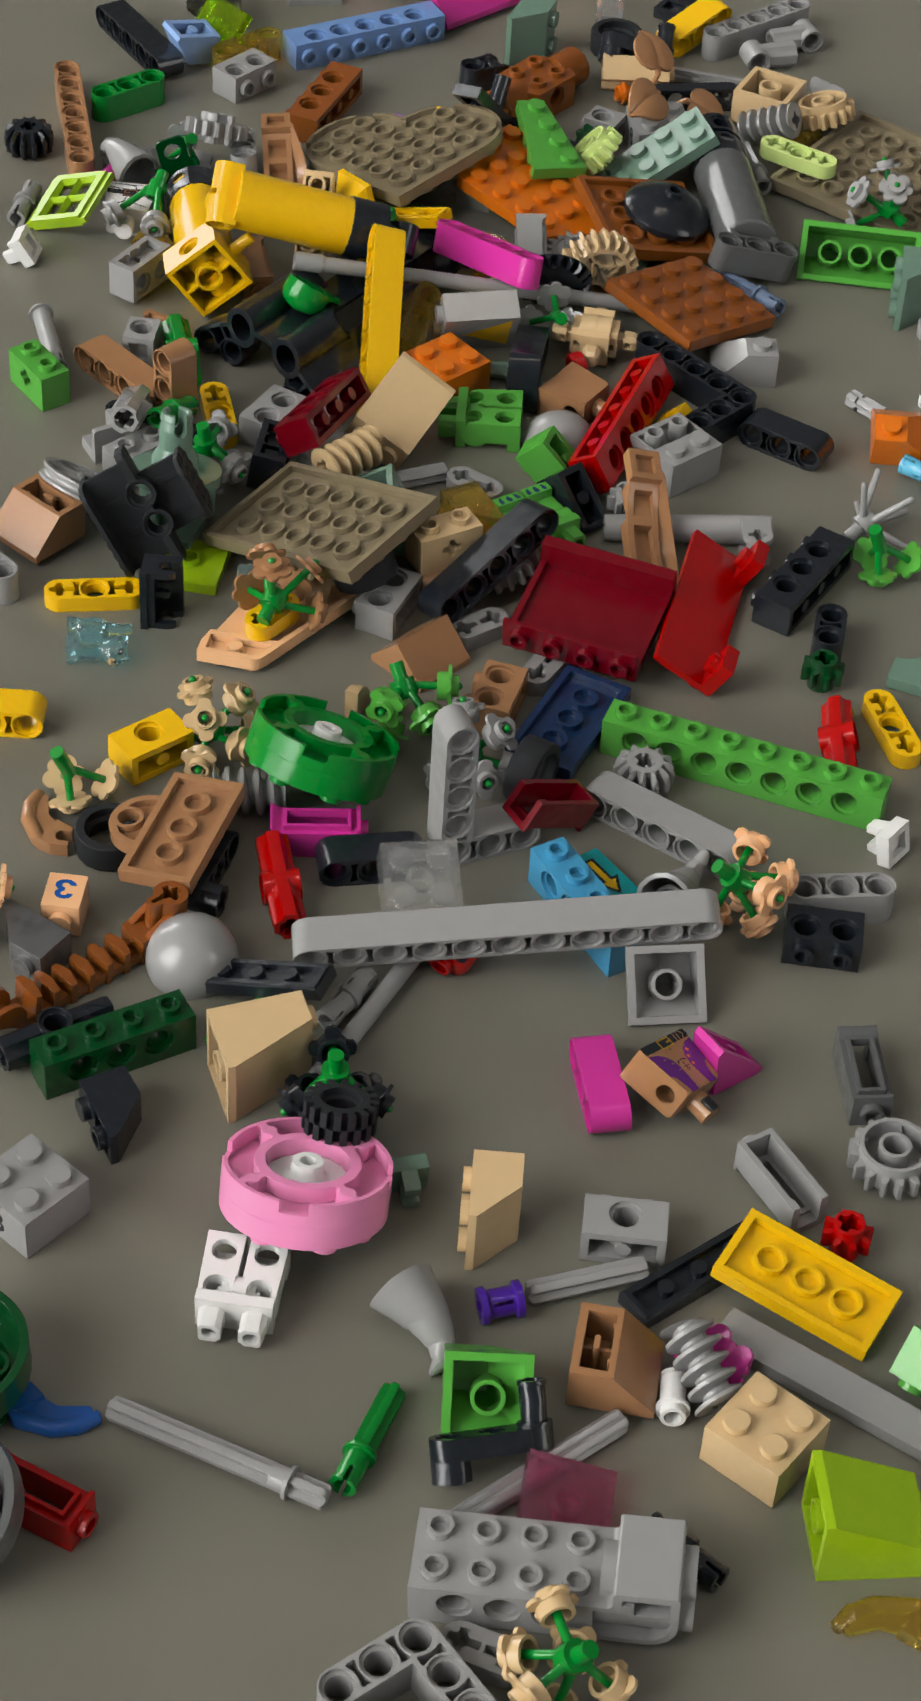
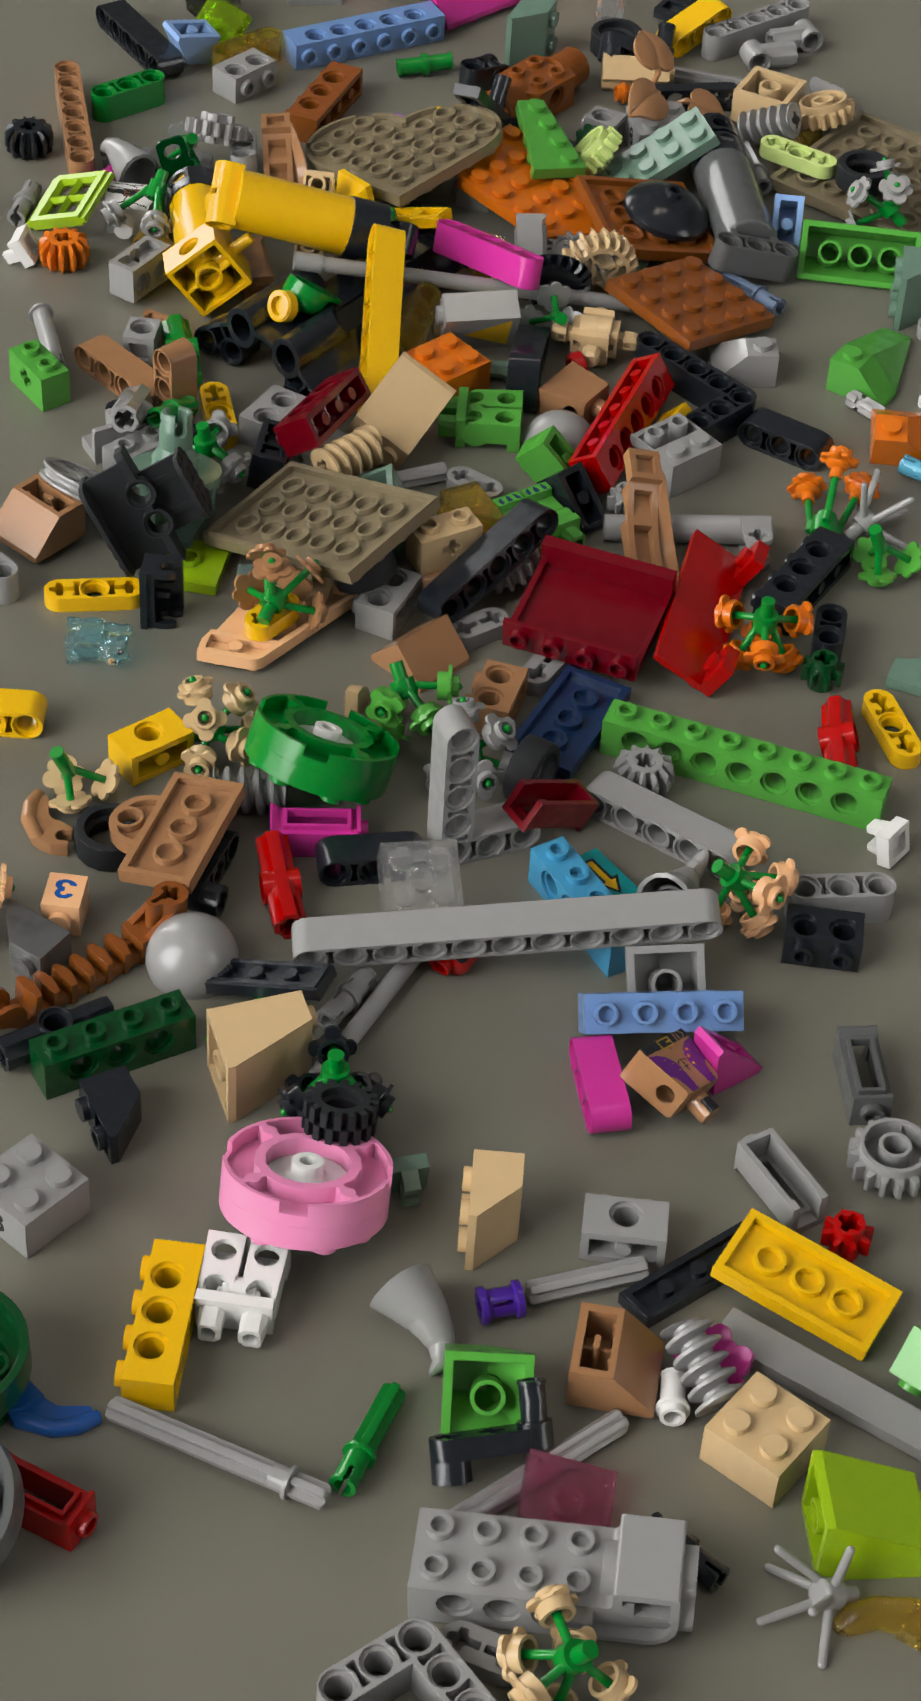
none -> orange gear [38,226,90,274]
none -> yellow brick [114,1238,206,1412]
none -> yellow tile [267,290,298,322]
none -> green pin [396,52,454,77]
none -> medium blue brick [578,989,744,1034]
none -> orange plant [714,594,814,674]
none -> light grey plant [756,1545,860,1669]
none -> light blue slope [772,193,805,252]
none -> orange plant [787,445,880,536]
none -> bright green wedge [826,327,911,407]
none -> black tyre [835,149,892,197]

